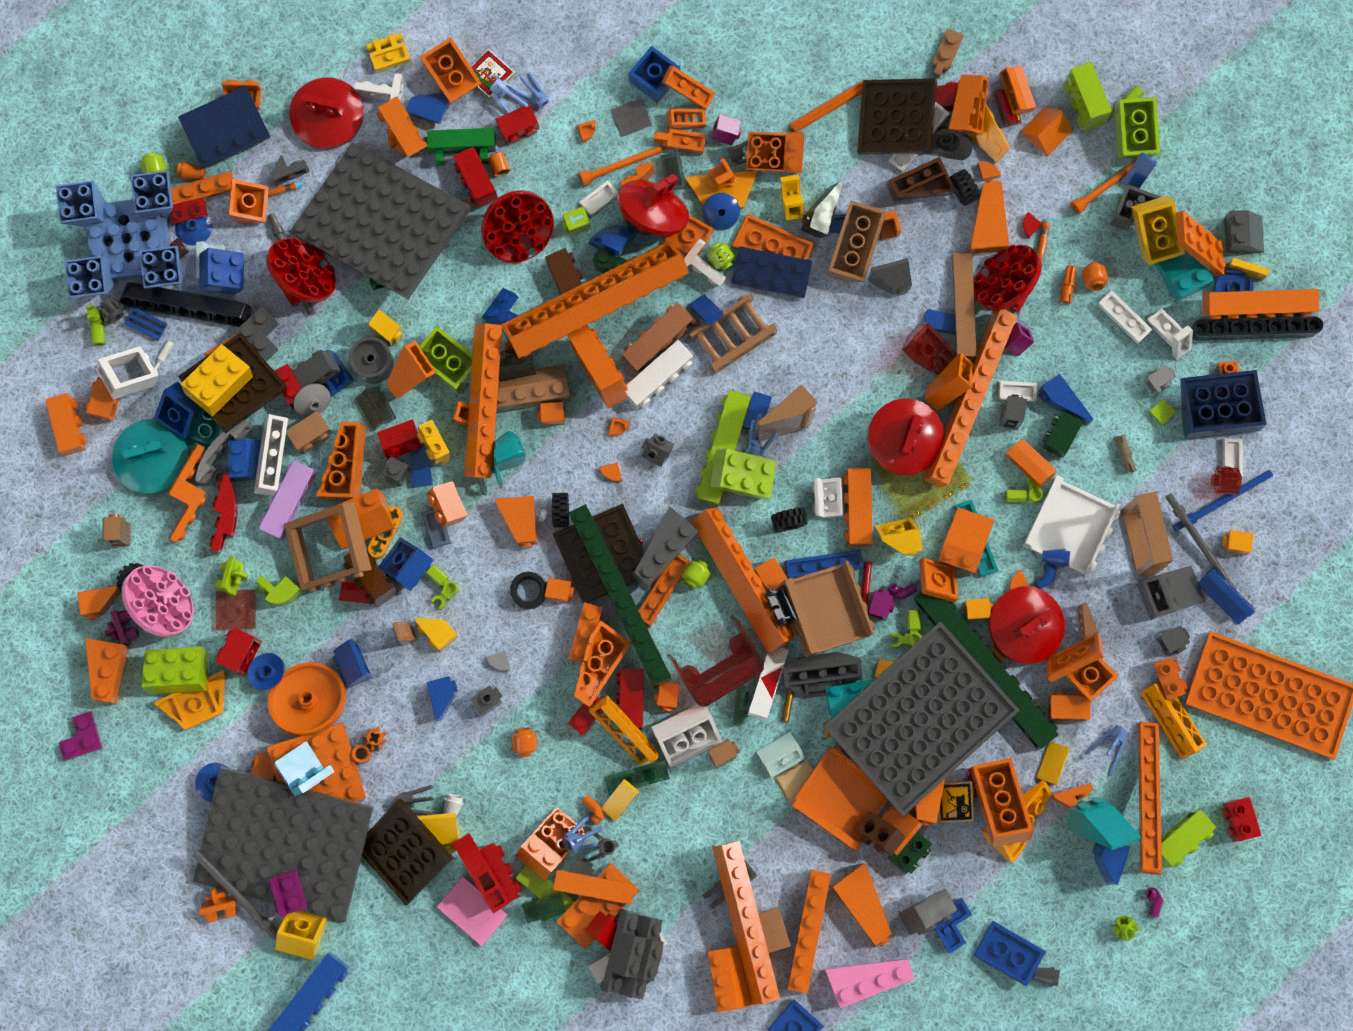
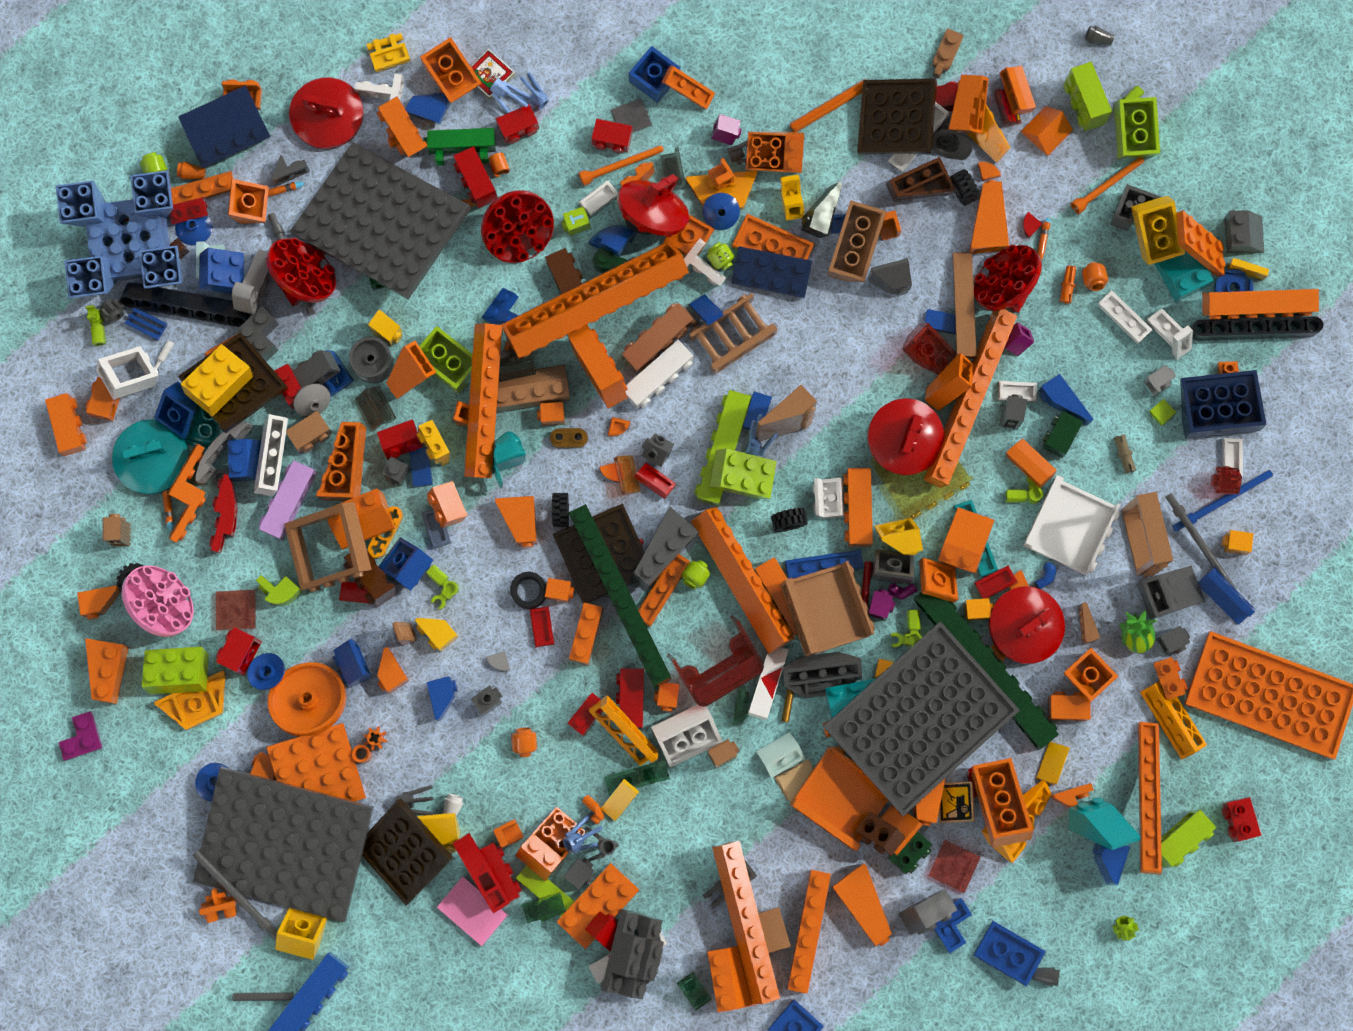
magenta hips [104,610,140,646] -> none
lime hips [215,556,248,596] -> none
magenta bracket [269,869,308,918] -> none
bracket [274,742,334,796] -> none
orange tile [553,869,635,905] -> none
orange wedge [573,620,631,707] -> none
orange tile [577,120,596,143] -> none
orange hinge [654,129,706,154] -> none
orange slope [666,108,706,130] -> none
black hinge [765,585,796,628] -> none
bright pink wedge [824,959,915,1008] -> none
blue cone [1042,549,1070,568] -> none
orange tile [1046,633,1103,682] -> none
medium blue plant [1086,725,1129,776] -> none
blue tile [1121,152,1158,189] -> none
magenta arm [1146,887,1164,918] -> none
none -> orange piece [162,490,174,531]
none -> light grey beam [232,250,272,314]
none -> dark grey bar [233,992,294,1001]
none -> orange slope [377,647,409,693]
none -> orange panel [493,819,524,848]
none -> red tile [529,606,555,648]
none -> pearl gold plate [550,428,588,448]
none -> red brick [591,118,633,154]
none -> clear orange tile [613,455,641,495]
none -> red tile [634,462,676,499]
none -> clear green slope [677,972,712,1011]
none -> dark grey slope [872,549,914,584]
none -> clear red tile [928,840,981,893]
none -> red tile [974,565,1018,599]
none -> dark grey cone [1085,25,1114,46]
none -> bright green hair [1119,610,1157,654]

